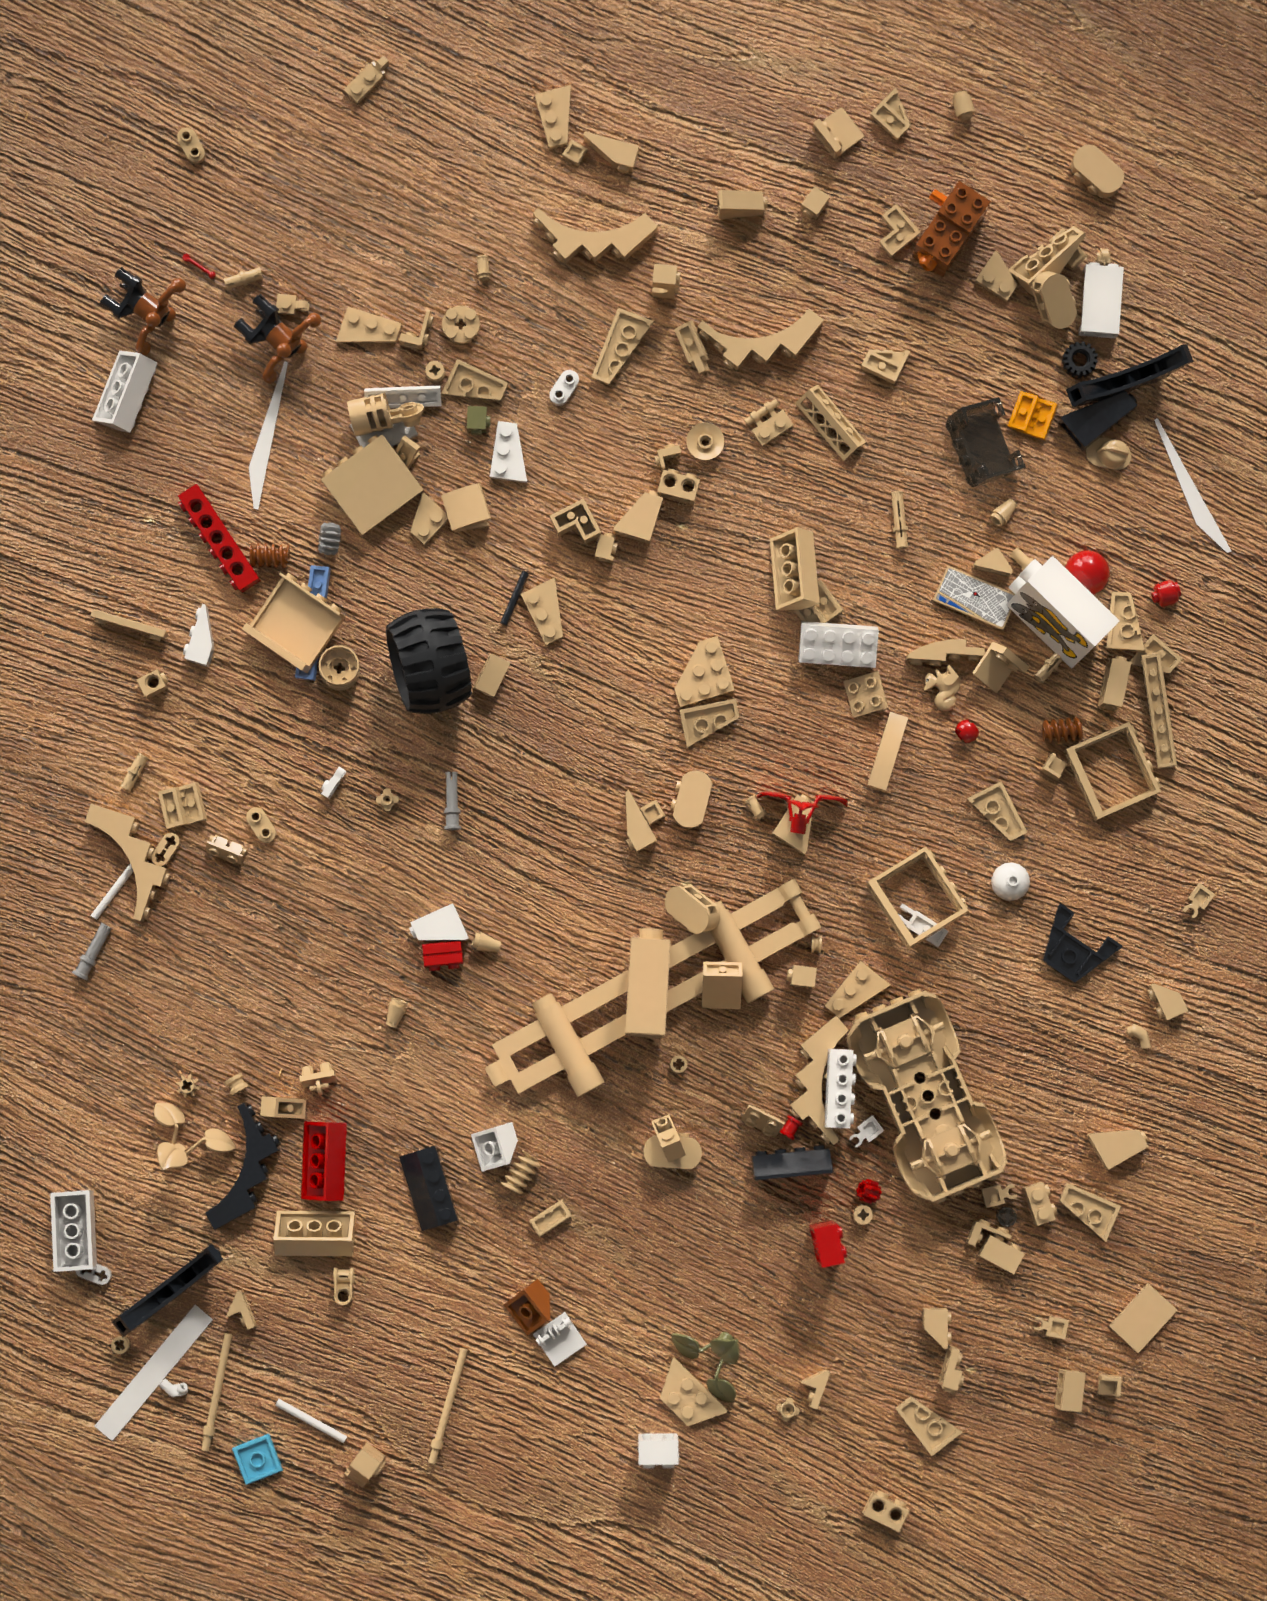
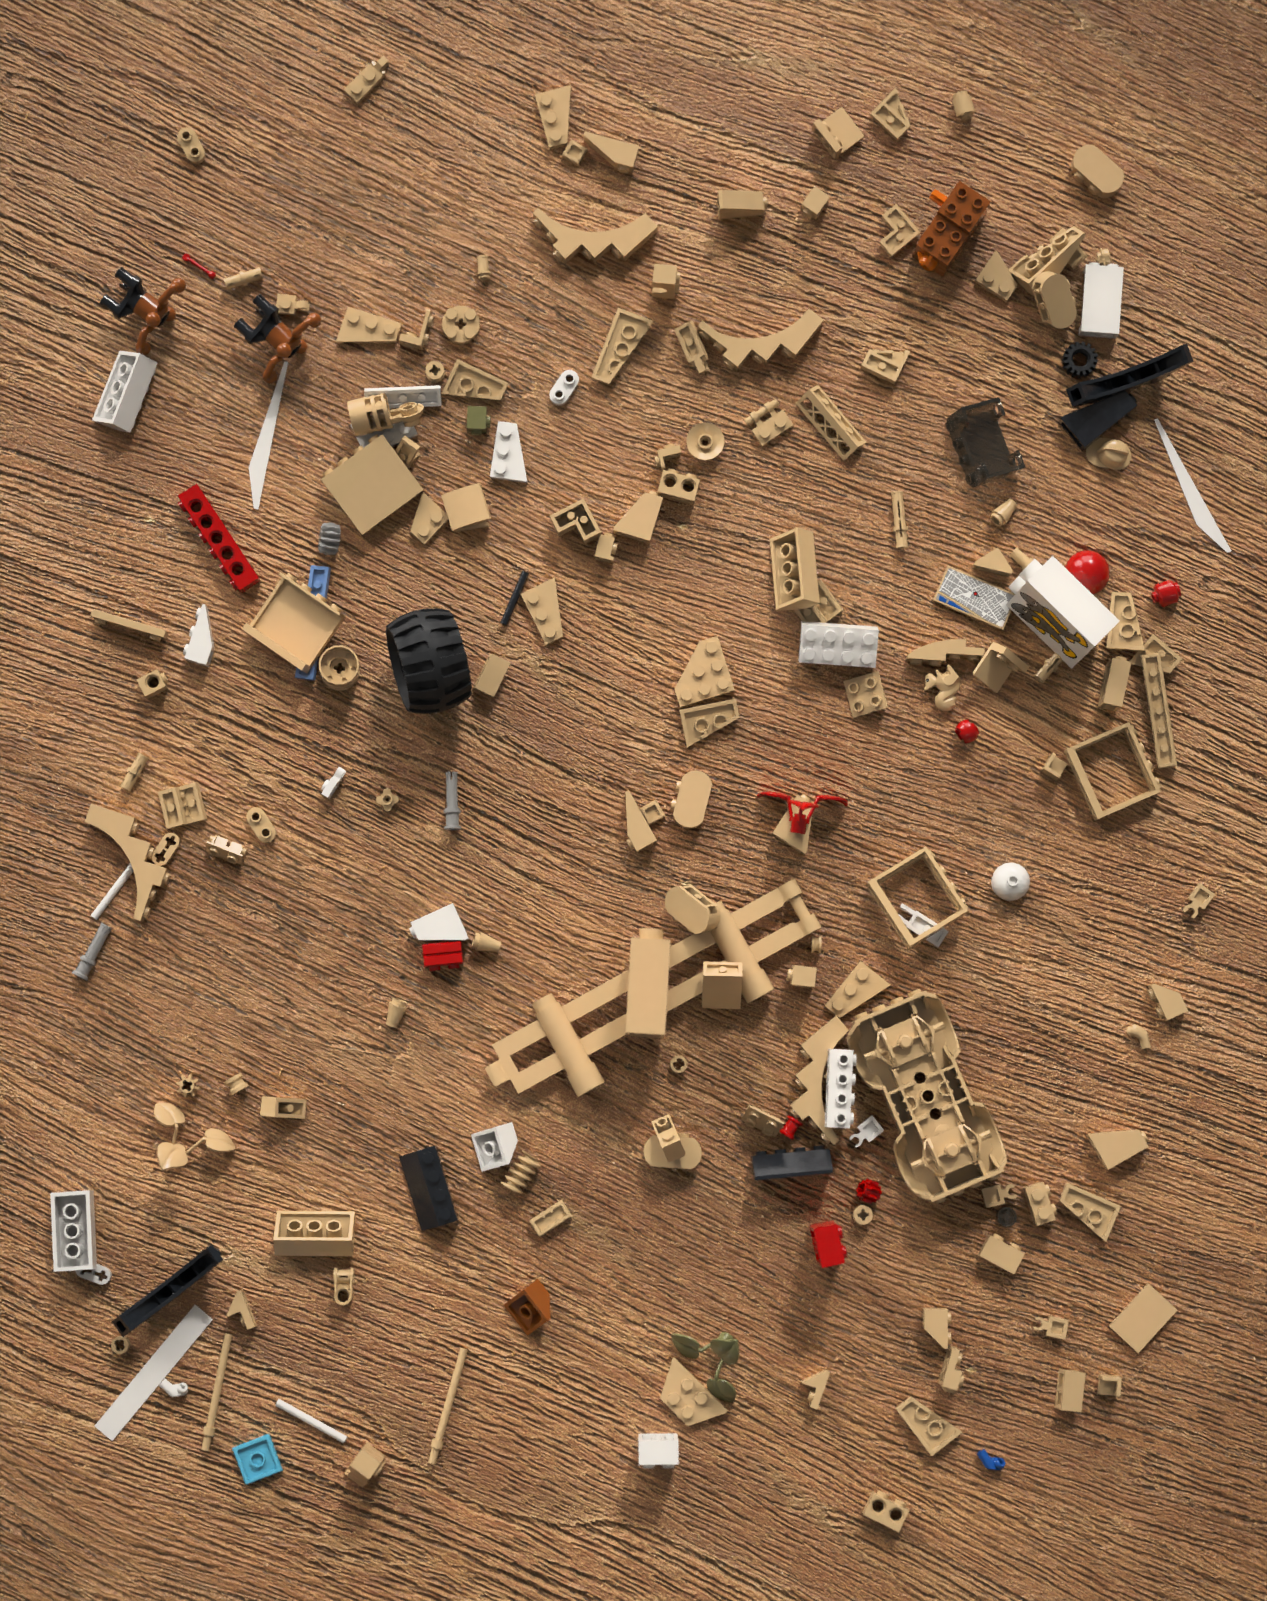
black arch [205,1102,281,1230] -> none
dark orange piece [249,543,290,568] -> none
tan hips [299,1062,337,1096] -> none
red slope [301,1121,347,1201] -> none
white hinge [533,1312,587,1367] -> none
tan pin [744,795,767,820] -> none
tan plate [776,1398,800,1421] -> none
tan slope [867,712,908,792] -> none
tan bracket [966,1219,1012,1246] -> none
tan wing [967,781,1028,841] -> none
light orange slope [1008,391,1058,440] -> none
dark orange piece [1042,717,1083,744] -> none
black wing [1042,903,1122,983] -> none
none -> blue arm [977,1449,1005,1471]

